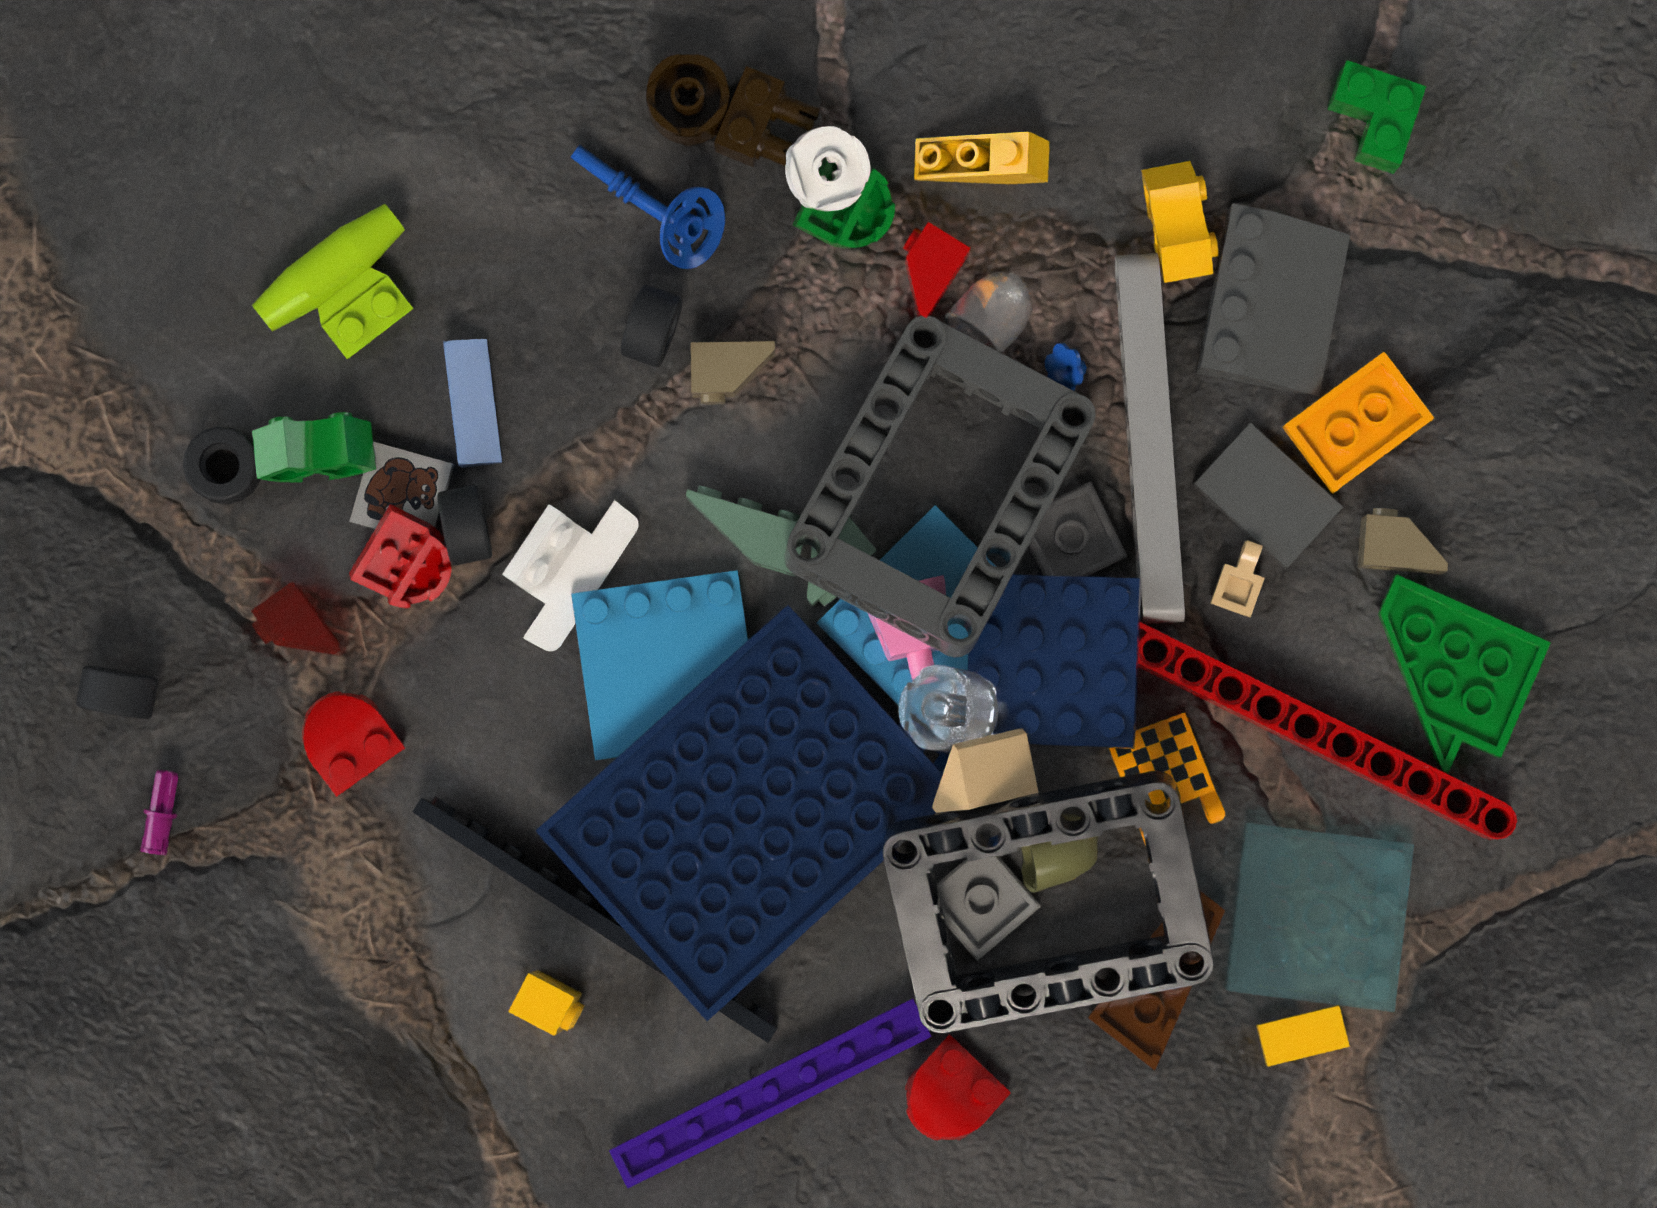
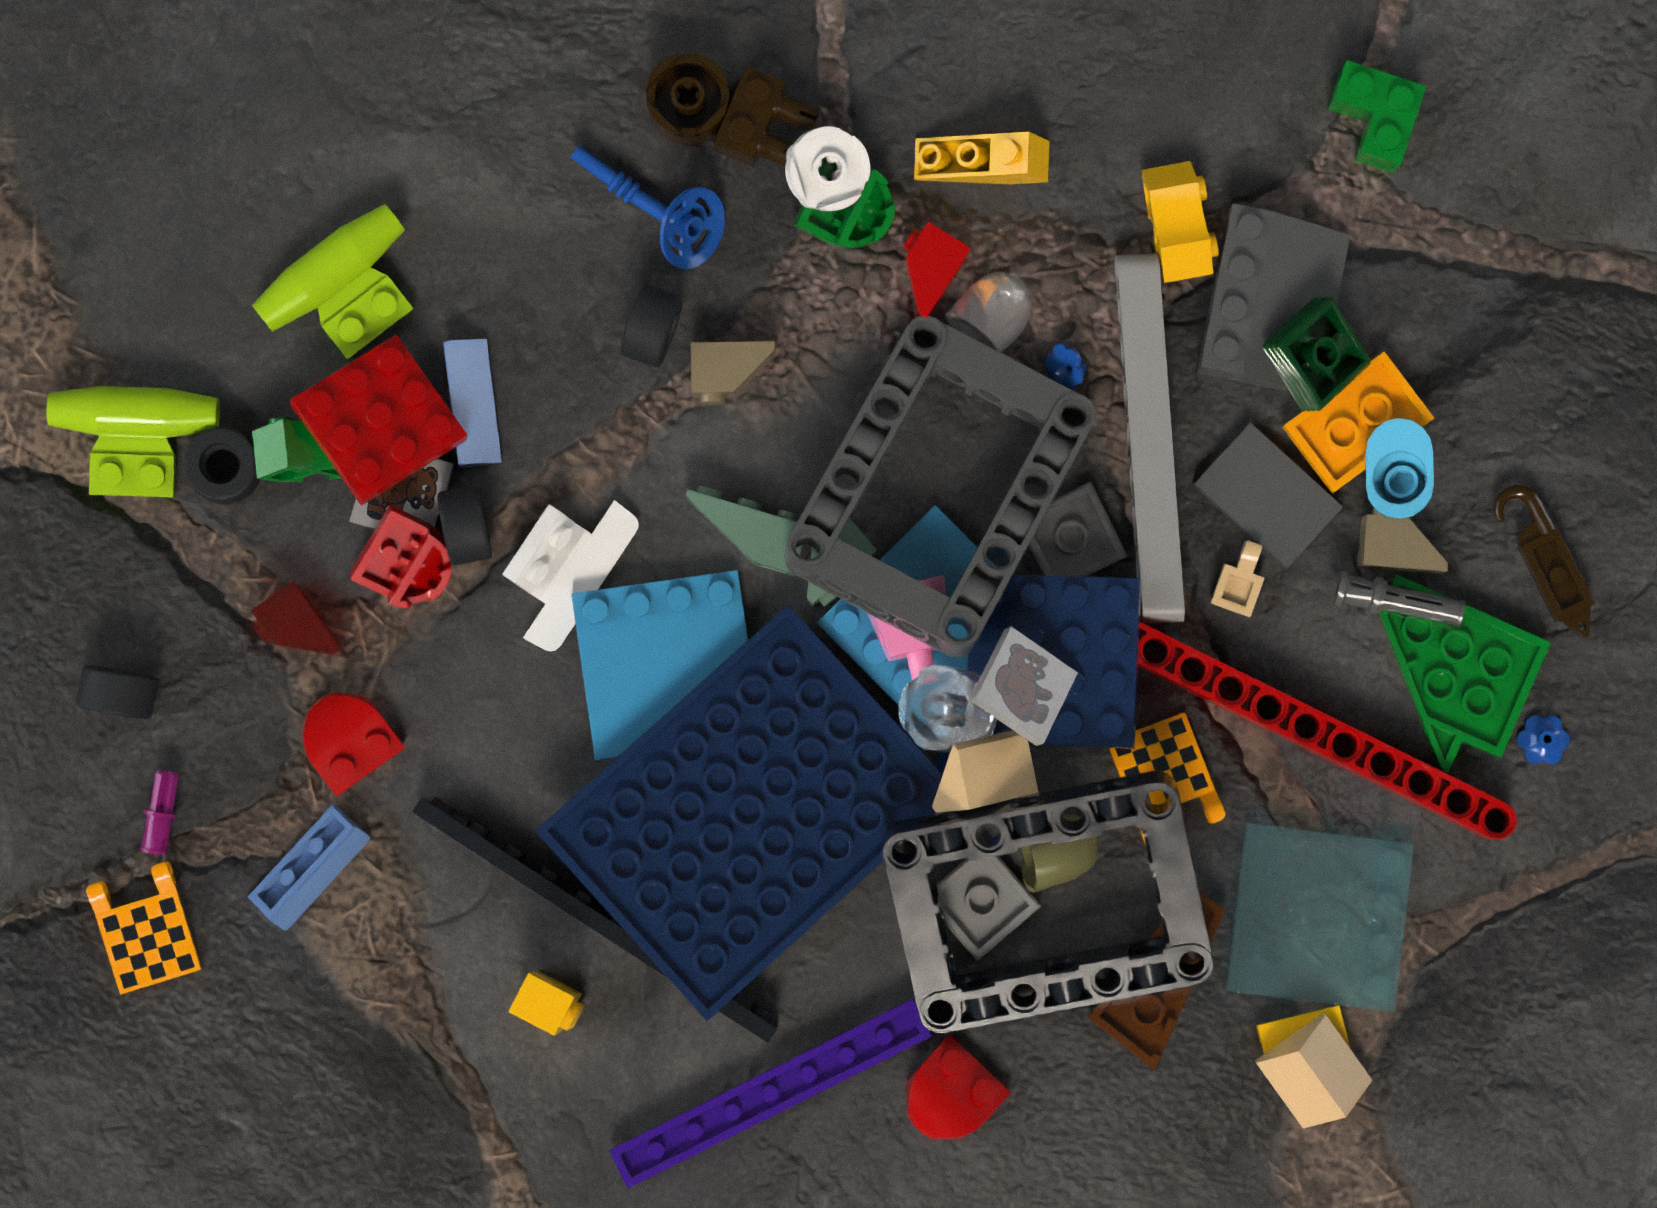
none -> lime plate [46,386,220,497]
none -> light orange flag [86,861,202,995]
none -> medium blue slope [248,803,370,930]
none -> red plate [290,335,468,506]
none -> tile [969,627,1078,746]
none -> tan slope [1255,1013,1372,1129]
none -> dark green brick [1262,296,1371,412]
none -> dark grey pin [1333,569,1465,627]
none -> medium azure piece [1366,418,1434,519]
none -> dark brown plate [1494,485,1595,638]
none -> blue plant [1516,715,1570,765]

